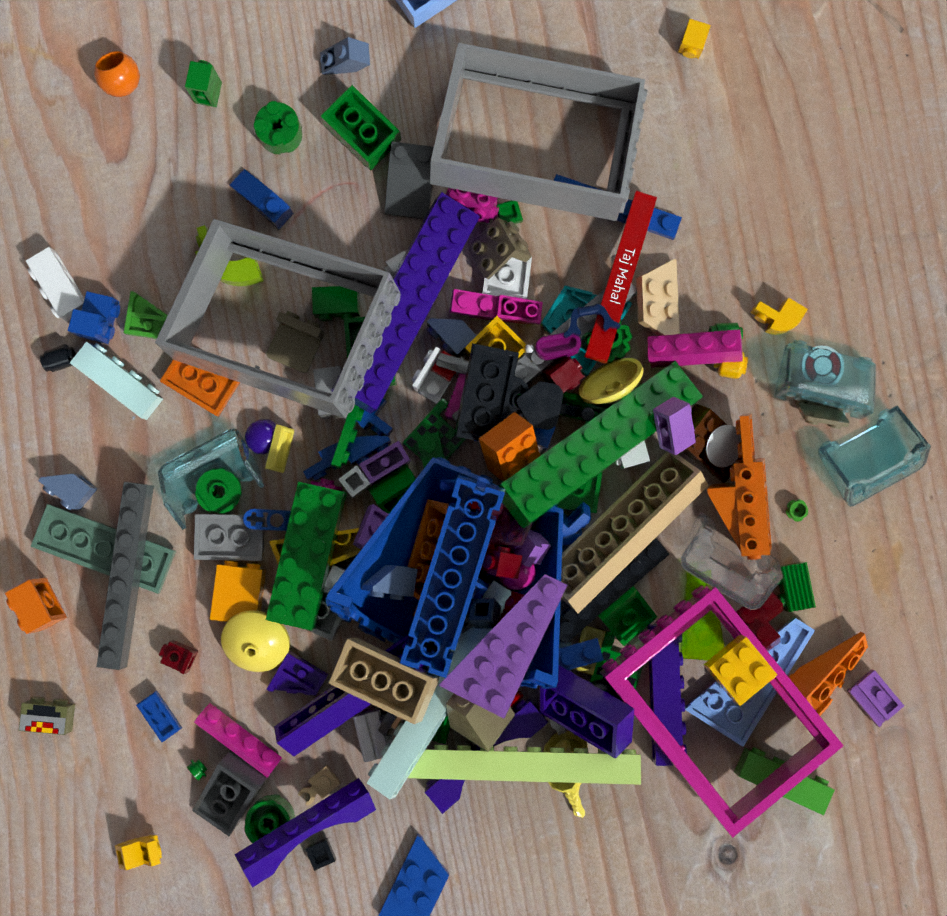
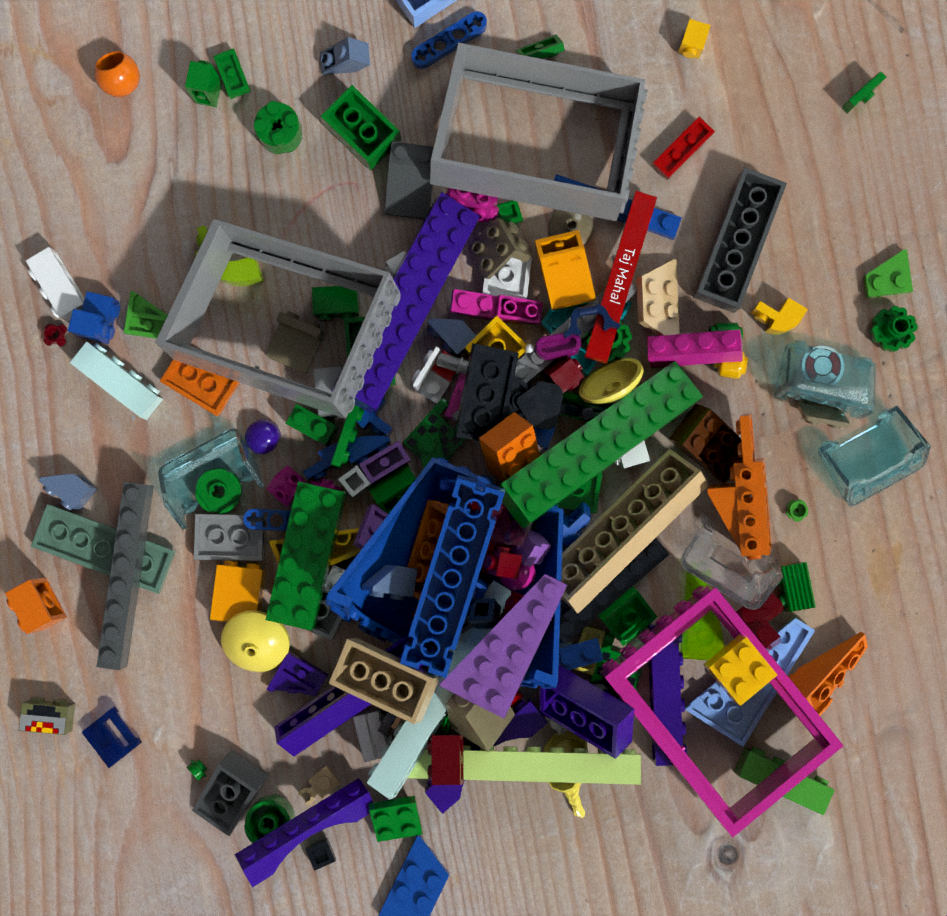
black brick [40,344,76,372] -> none
yellow brick [115,835,162,871] -> none
blue plate [136,691,182,742] -> none
dark red brick [159,640,198,674] -> none
dark pink plate [194,703,282,778] -> none
blue slope [230,169,294,230] -> none
light yellow tile [265,424,294,473] -> none
medium lavender brick [653,397,696,456] -> none
white sticker [706,425,742,467] -> none
medium lavender plate [847,669,904,727] -> none
none -> dark red plate [44,324,68,347]
none -> clear blue plate [82,706,142,768]
none -> green plate [213,48,251,99]
none -> dark pink brick [267,465,308,507]
none -> green brick [285,404,339,447]
none -> green plate [369,796,423,842]
none -> blue beam [411,11,487,69]
none -> dark red brick [428,735,464,785]
none -> green plate [516,34,565,59]
none -> light orange slope [535,230,596,310]
none -> dark tan dish [549,210,593,245]
none -> red plate [652,116,715,180]
none -> dark grey brick [692,167,787,313]
none -> green plate [842,72,887,114]
none -> bright green wing [863,249,913,298]
none -> green plant [869,306,918,352]

